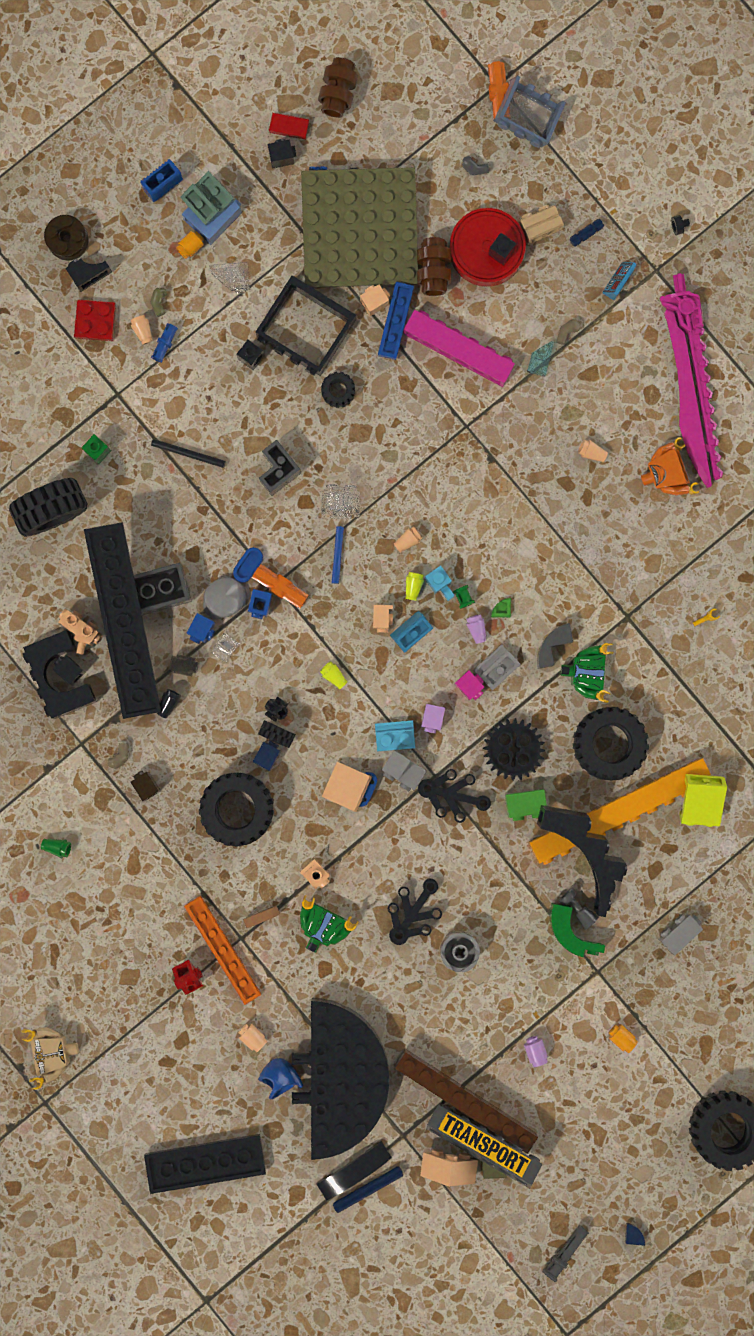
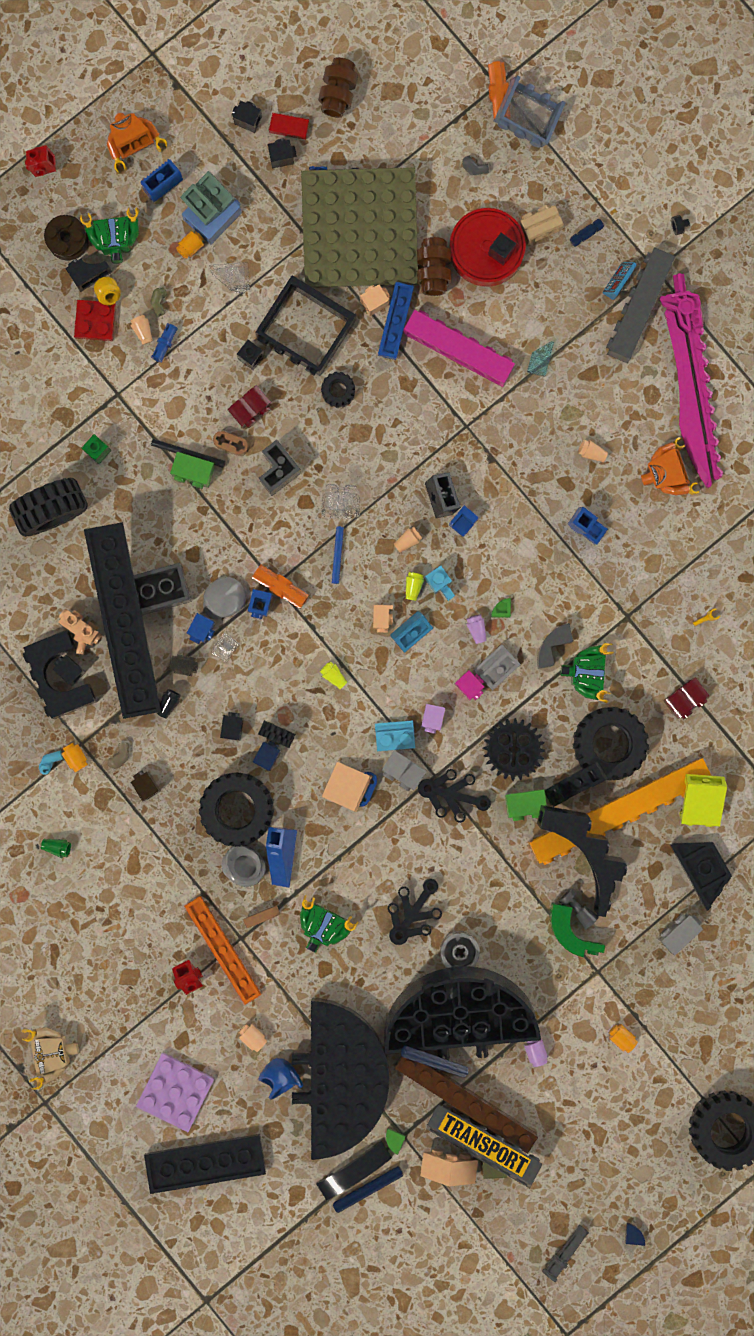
blue tile [233,547,263,583] -> none
black gear [265,697,288,722] -> none
light nougat brick [300,858,330,889] -> none
green bush [453,585,475,609] -> none
dark tan arm [556,320,581,345] -> none
none -> red brick [25,145,56,177]
none -> medium azure arm [39,750,63,775]
none -> light orange brick [62,743,88,772]
none -> green torso [80,207,139,264]
none -> yellow head [94,277,121,305]
none -> orange torso [107,113,167,173]
none -> lavender plate [136,1053,214,1132]
none -> bright green brick [170,452,215,489]
none -> medium nougat beam [213,431,249,456]
none -> black brick [220,712,244,741]
none -> light grey piece [221,845,266,887]
none -> dark red brick [227,385,272,429]
none -> black brick [232,100,262,133]
none -> blue slope [266,827,297,888]
none -> black brick [384,966,541,1060]
none -> bright green tile [386,1128,405,1155]
none -> dark blue axle [401,1046,469,1078]
none -> black brick [425,472,461,518]
none -> blue panel [449,505,479,537]
none -> black slope [544,762,608,807]
none -> blue brick [568,507,608,545]
none -> dark grey brick [606,247,675,364]
none -> dark red brick [663,677,710,720]
none -> black wing [670,842,732,911]

